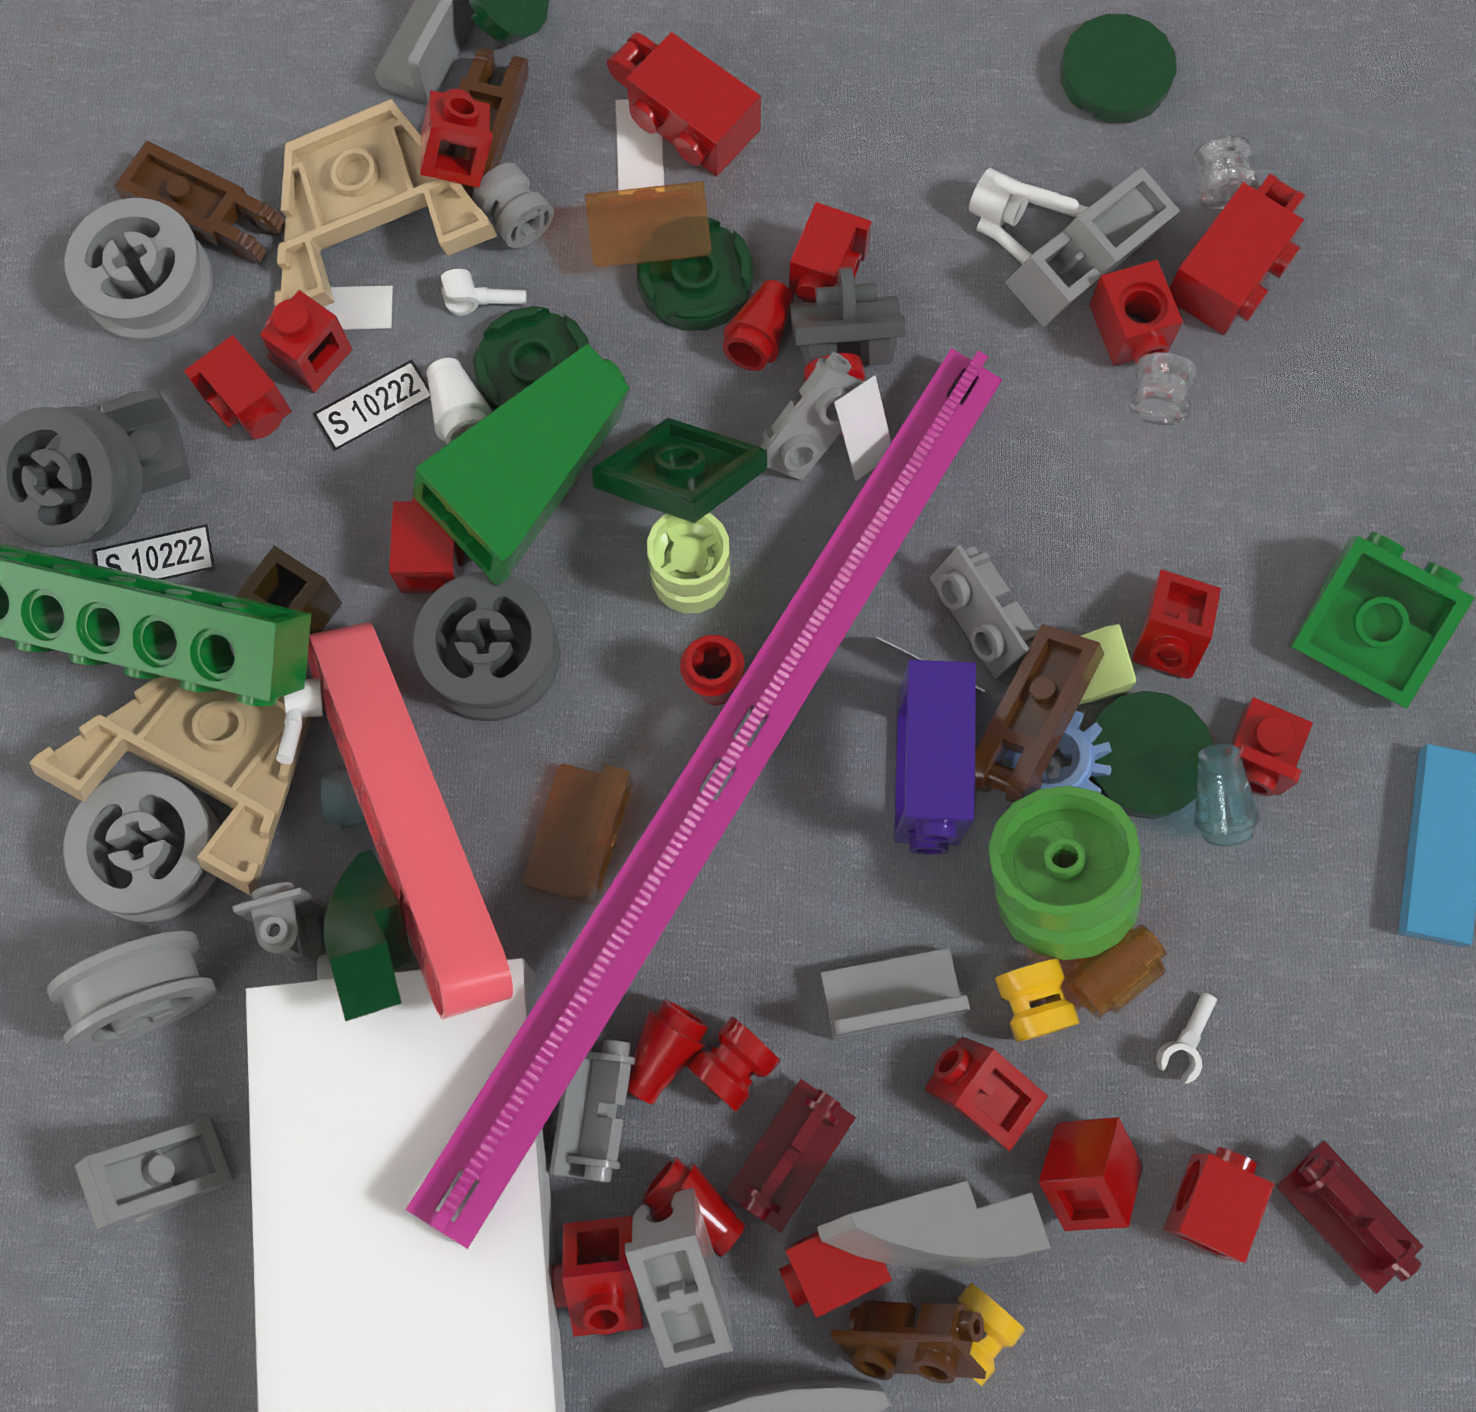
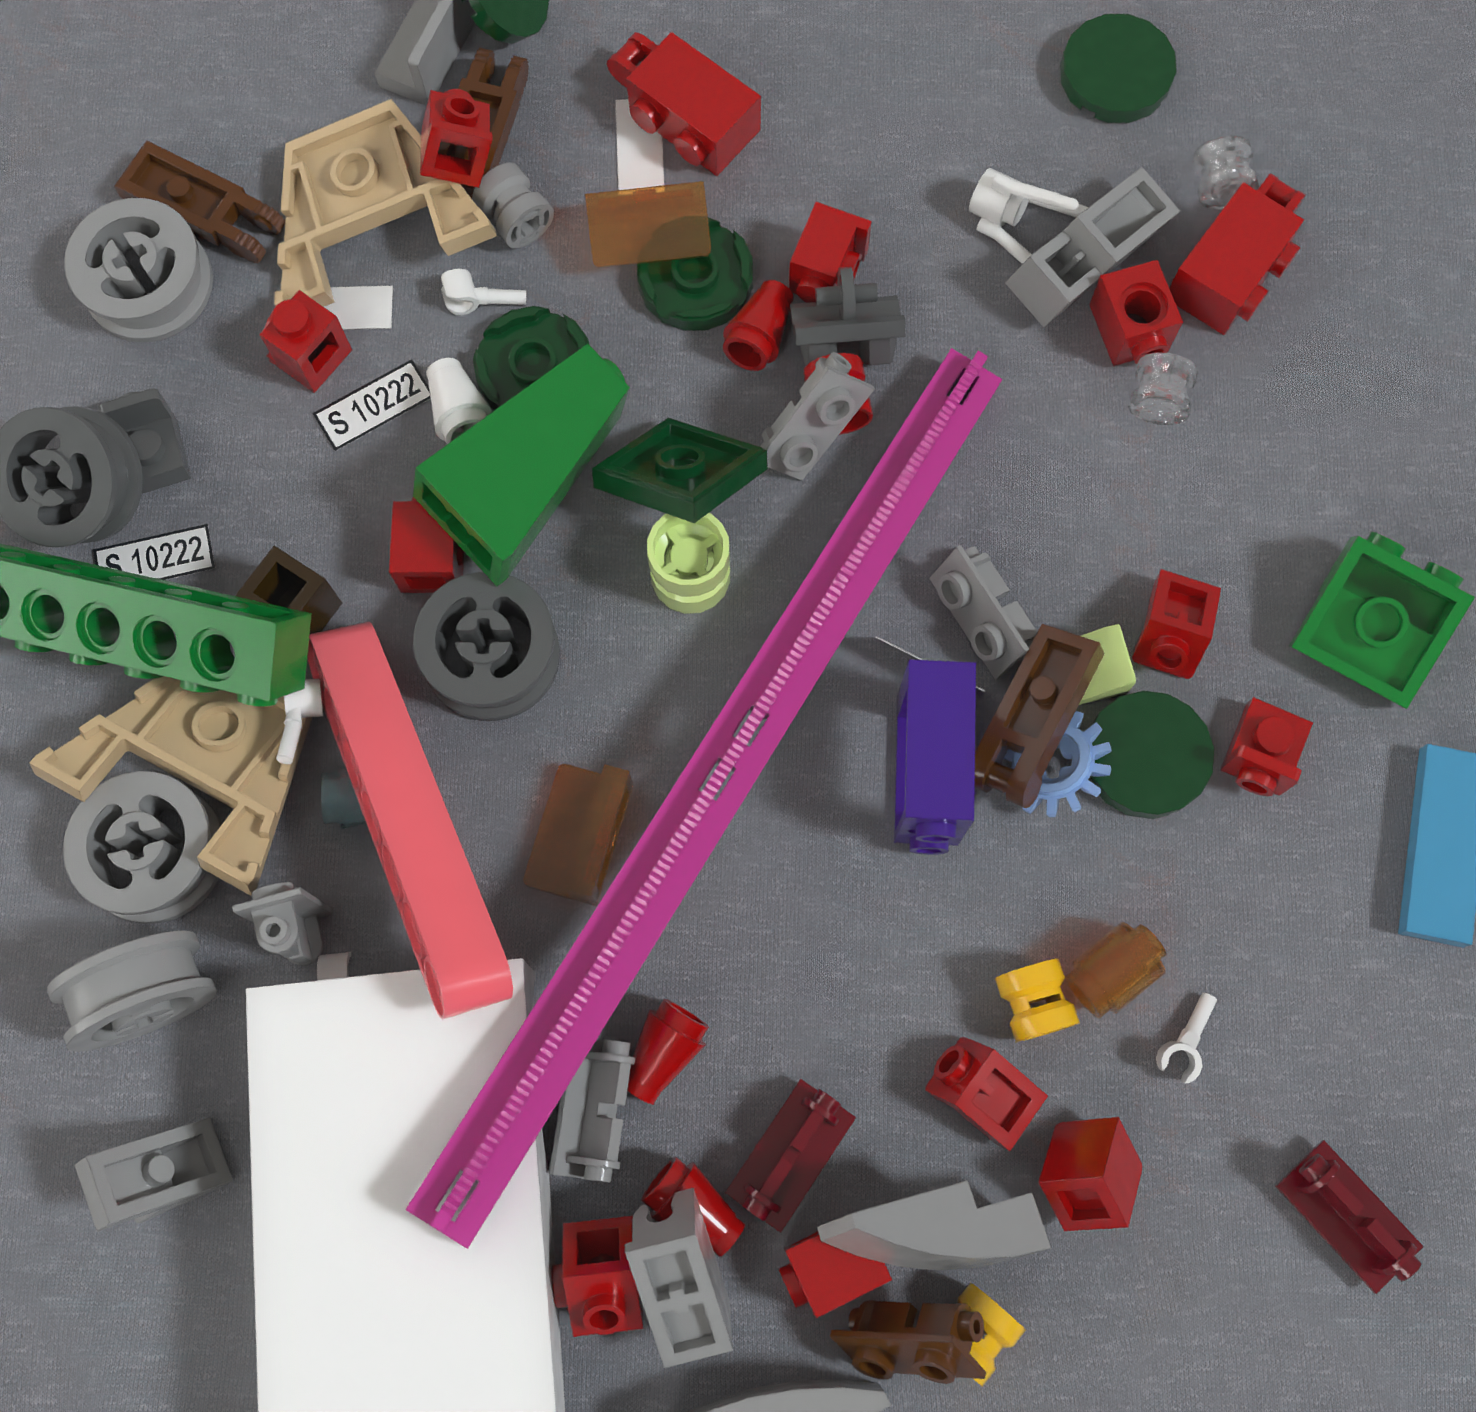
red brick [183,335,292,440] -> none
dark green slope [324,849,414,1022] -> none
red cone [680,635,745,705] -> none
red wheel [686,1016,781,1113] -> none
light grey panel [819,948,970,1040] -> none
white sticker [834,375,891,481] -> none
bright green wheel [988,786,1143,960] -> none
red brick [1163,1147,1275,1263] -> none
clear light blue cone [1194,744,1261,846] -> none

